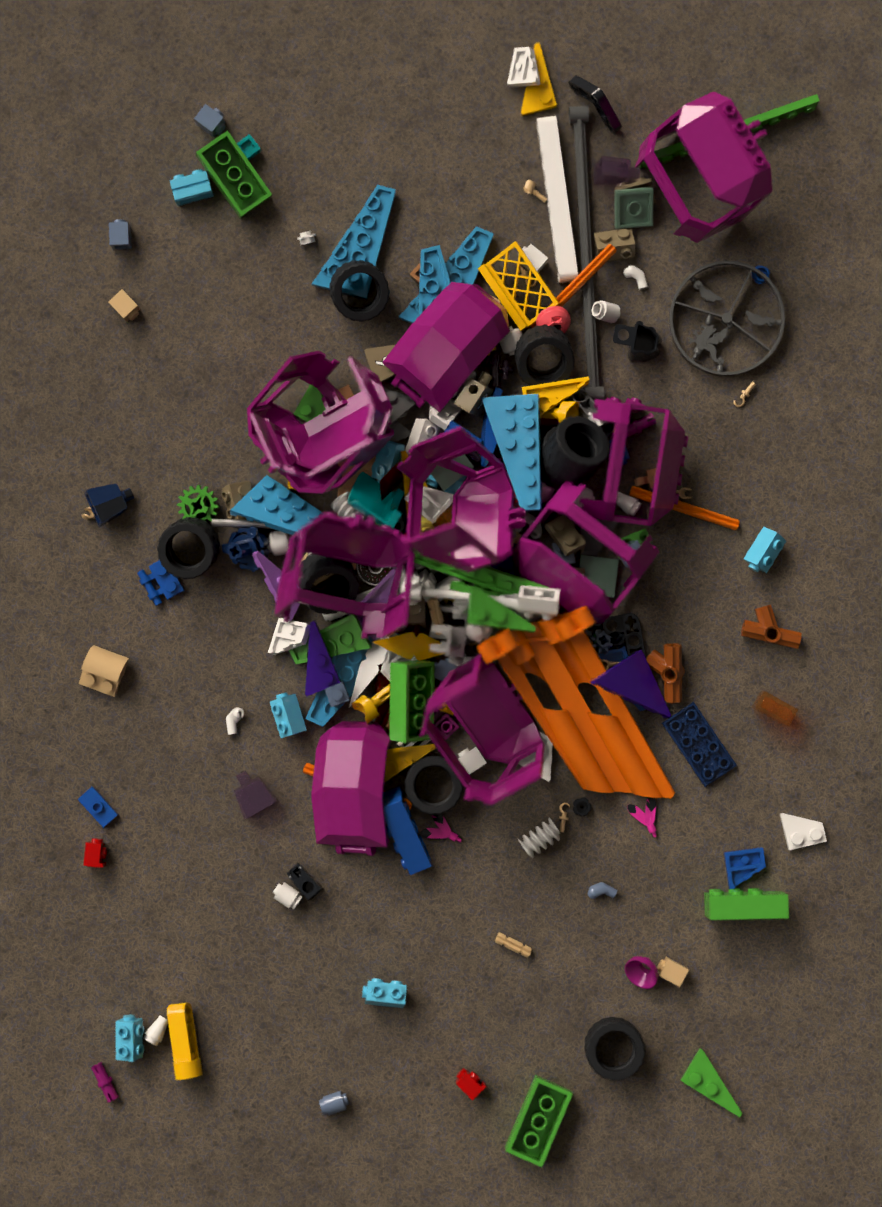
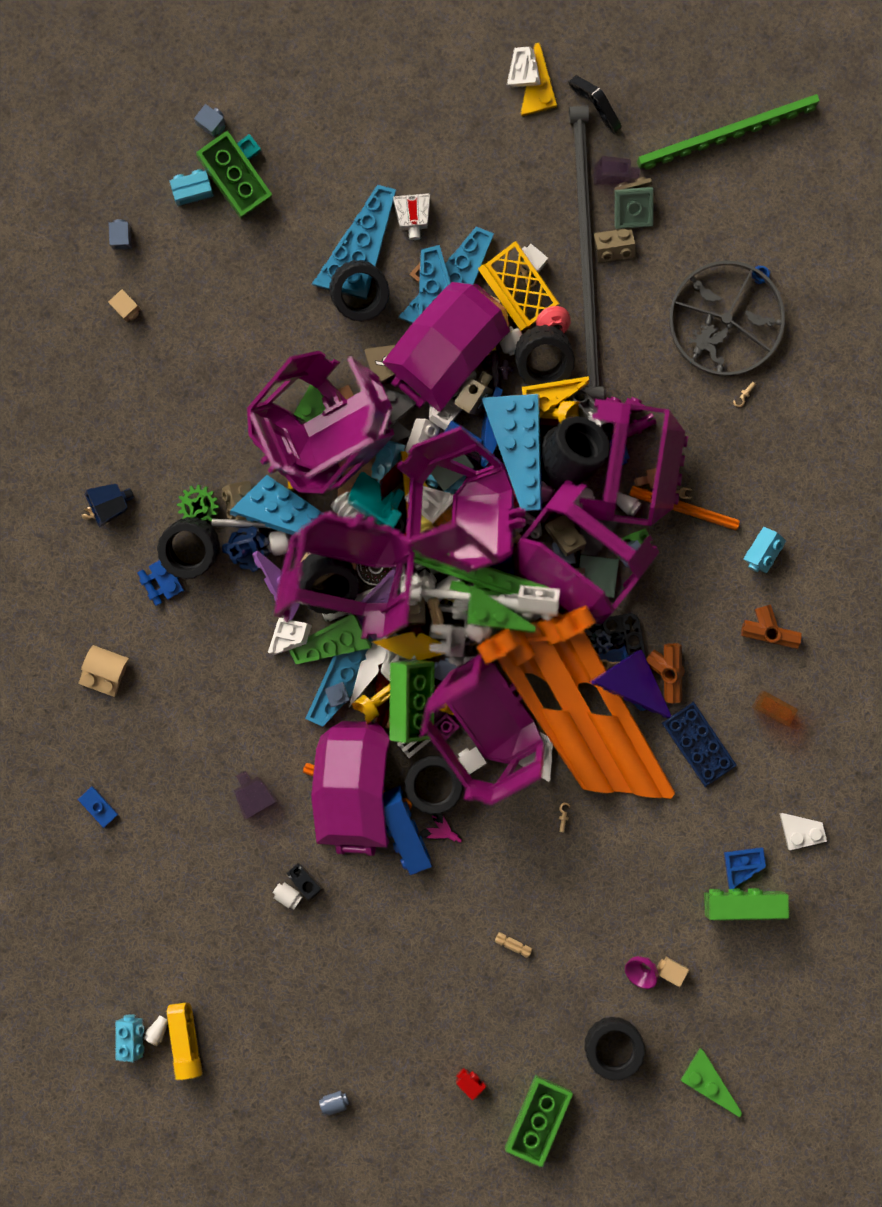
red brick [83,838,107,868] -> none
magenta pin [91,1062,119,1103] -> none
white arm [226,707,244,735] -> none
medium azure brick [270,692,307,738] -> none
white plate [297,231,316,245] -> none
dark purple wing [305,620,341,696] -> none
medium azure brick [362,978,407,1008] -> none
yellow wing [384,744,436,783] -> none
white piece [518,817,560,858] -> none
tan hand [524,180,547,203] -> none
orange axle [531,244,617,328] -> none
white beam [537,116,578,283] -> none
black plate [573,797,592,817] -> none
sand blue arm [587,882,617,899] -> none
white brick [592,301,620,323] -> none
black piece [613,321,662,362] -> none
white arm [624,265,648,290] -> none
dark pink piece [627,797,657,838] -> none
magenta windscreen [635,91,772,243] -> none
none -> white torso [393,194,430,240]

